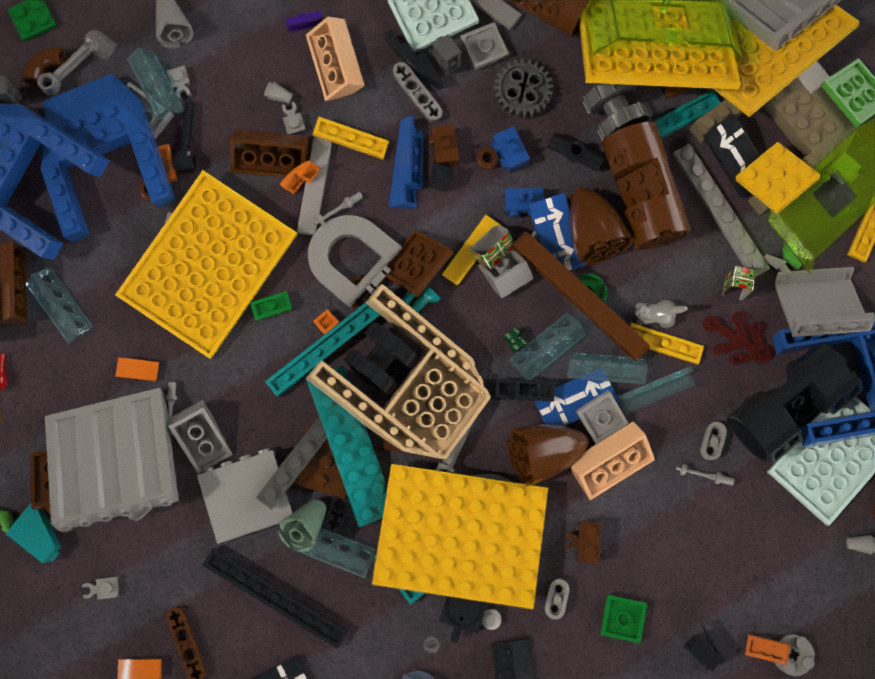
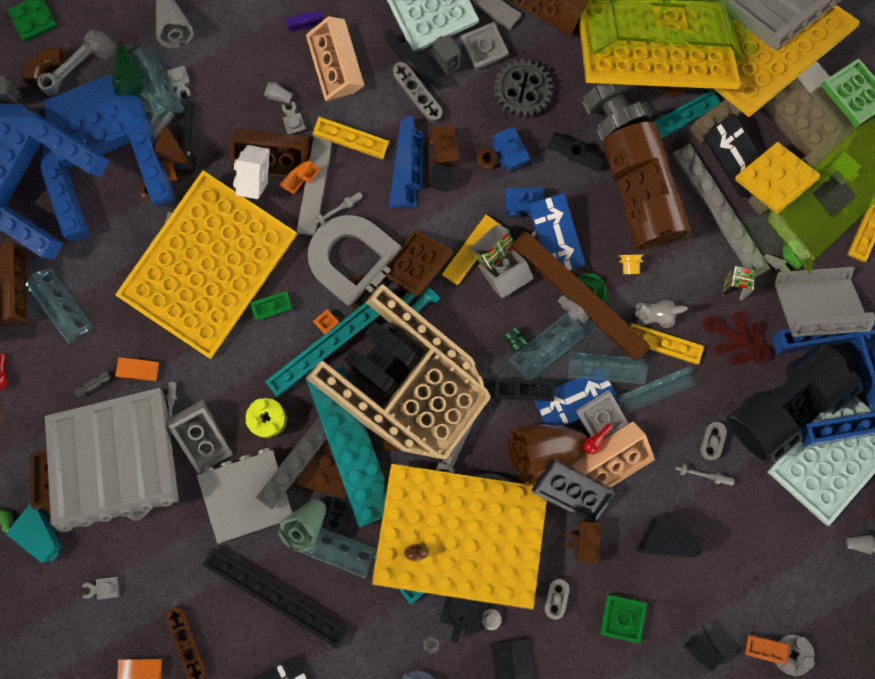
reddish brown cylinder [570,187,634,266] -> none
none -> dark grey axle [74,371,112,399]
none -> dark green slope [112,42,145,96]
none -> reddish brown slope [154,125,189,163]
none -> white brick [233,145,270,199]
none -> neon yellow brick [246,398,288,439]
none -> reddish brown piece [404,544,429,561]
none -> black tile [531,458,617,523]
none -> light grey plate [558,295,589,323]
none -> red piece [583,423,613,455]
none -> yellow piece [619,254,644,274]
none -> black slope [636,516,704,558]

